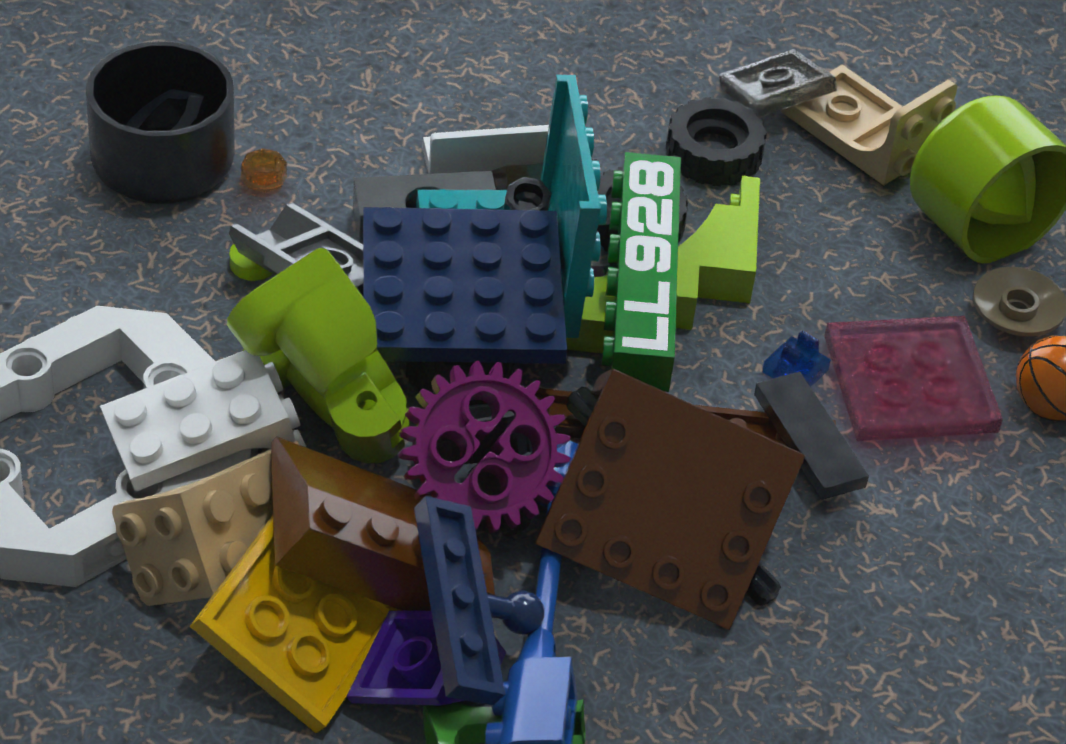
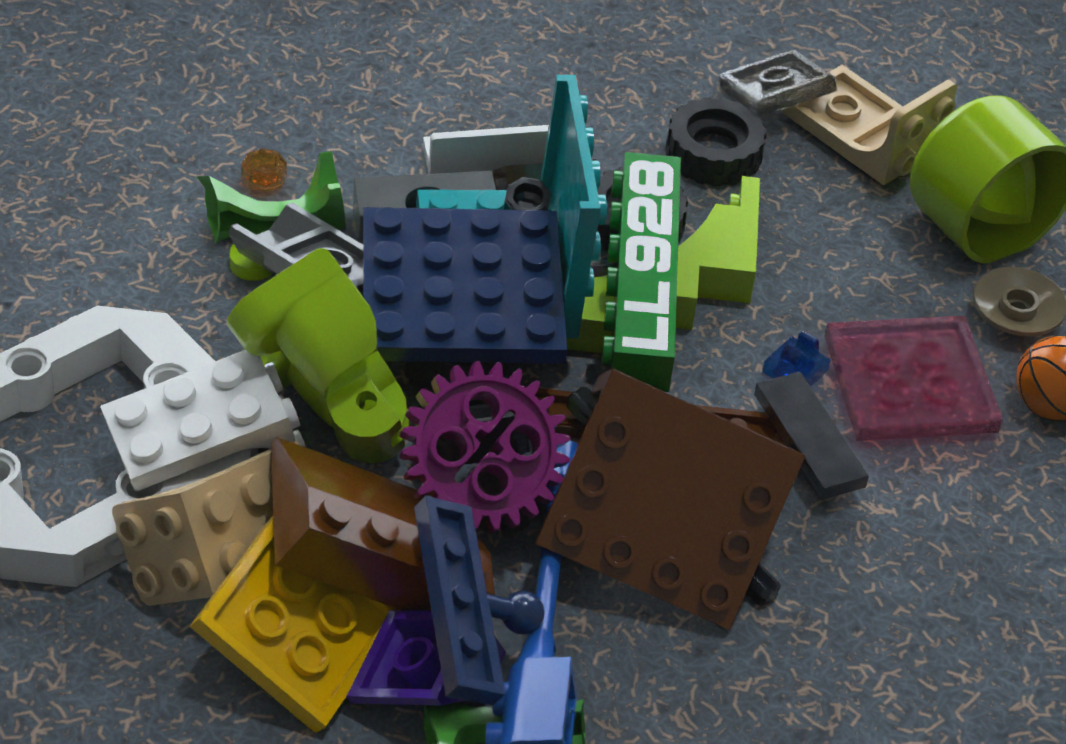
black piece [86,41,235,204] -> none
none -> bright green animal [196,151,347,243]

